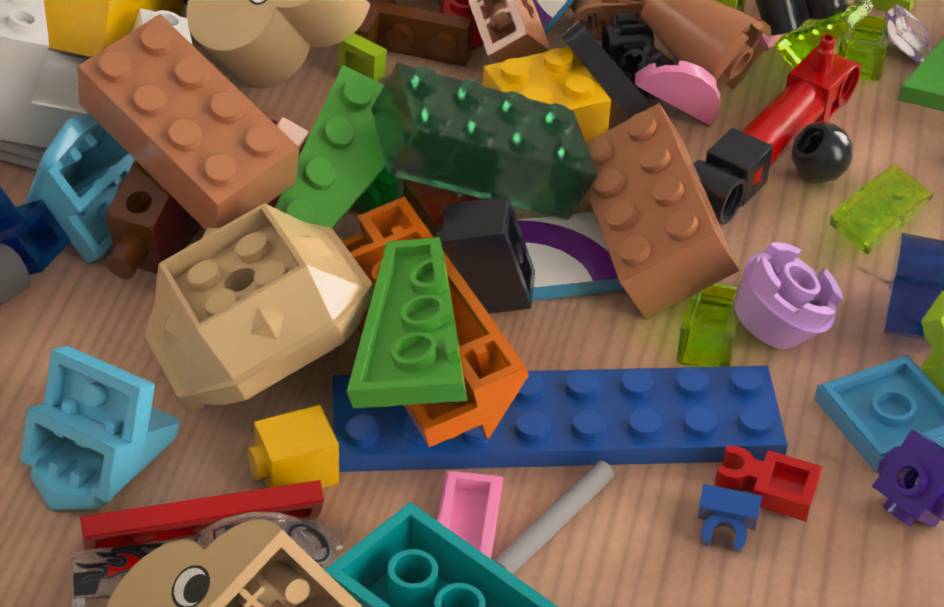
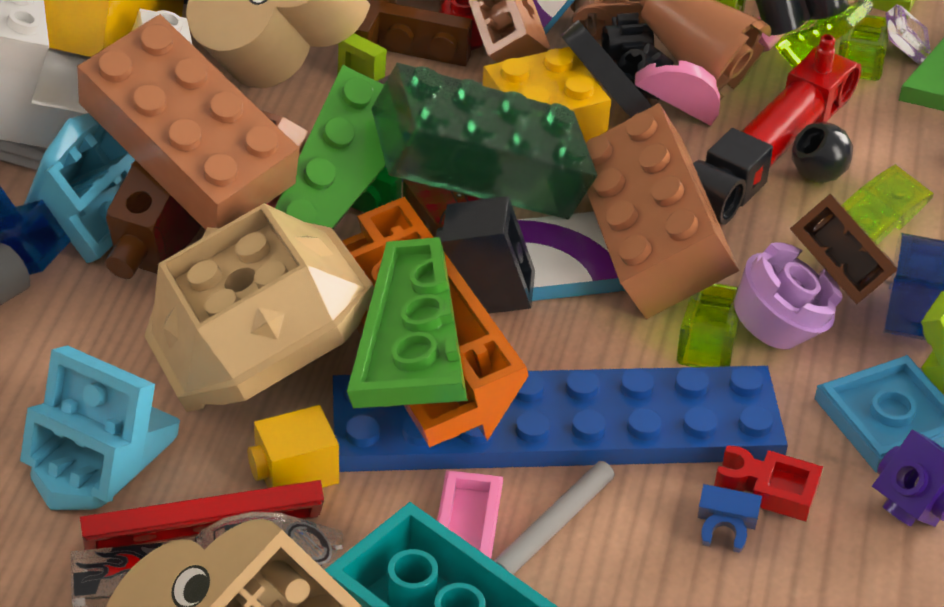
none -> reddish brown torso [790,194,898,305]

